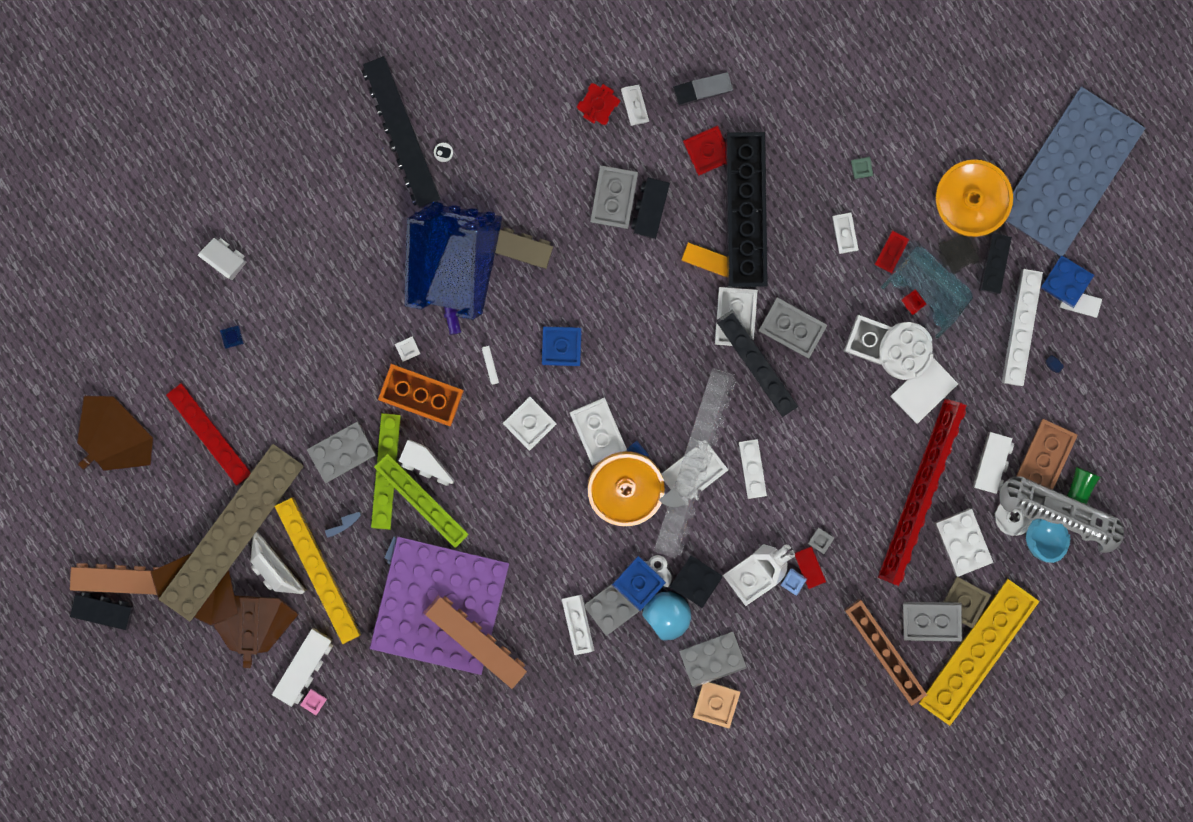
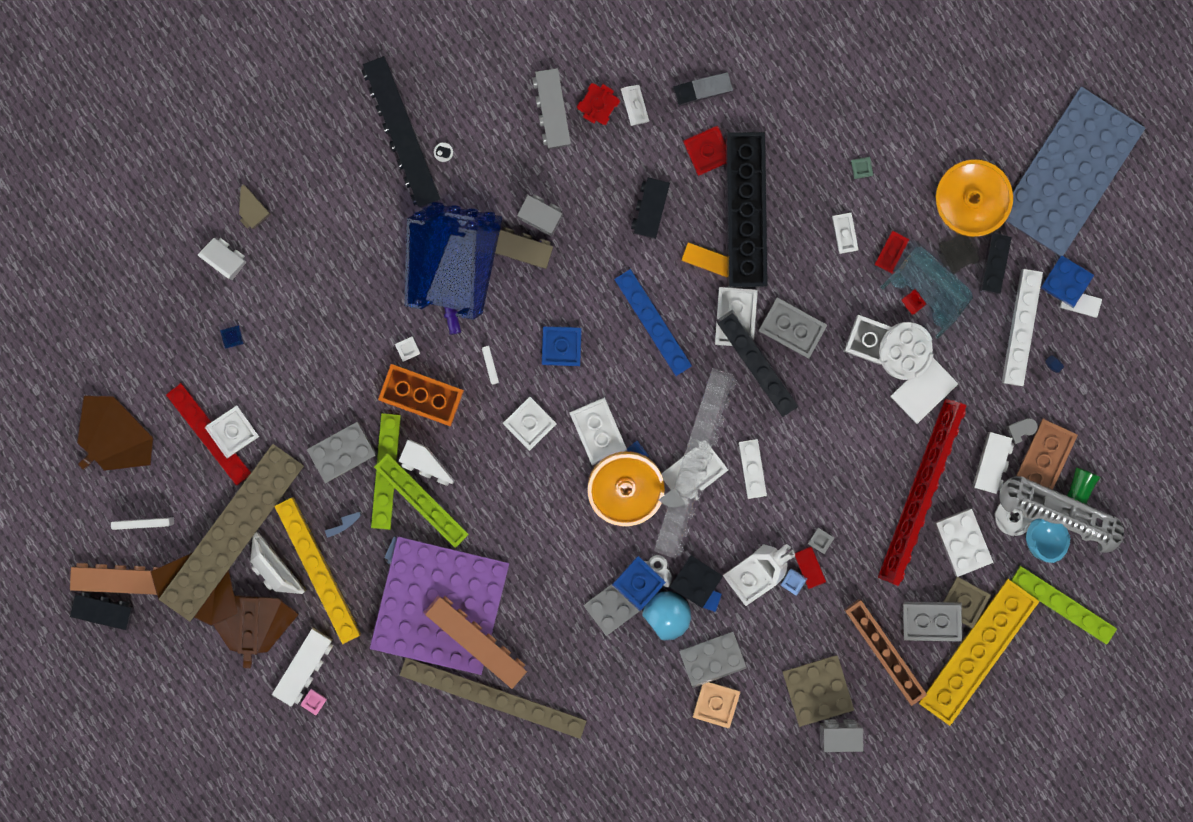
white plate [562,595,595,655] -> none
light grey plate [590,165,638,229] -> none
none -> white tile [111,517,174,530]
none -> white plate [205,406,259,458]
none -> dark tan slope [239,184,271,229]
none -> dark tan plate [400,658,587,739]
none -> light grey brick [517,194,563,237]
none -> light grey brick [532,68,571,149]
none -> blue plate [614,269,692,376]
none -> blue tile [697,591,722,612]
none -> dark tan plate [782,655,854,727]
none -> light grey brick [820,719,863,752]
none -> light grey leg [1006,418,1038,444]
none -> lime plate [1010,566,1117,645]

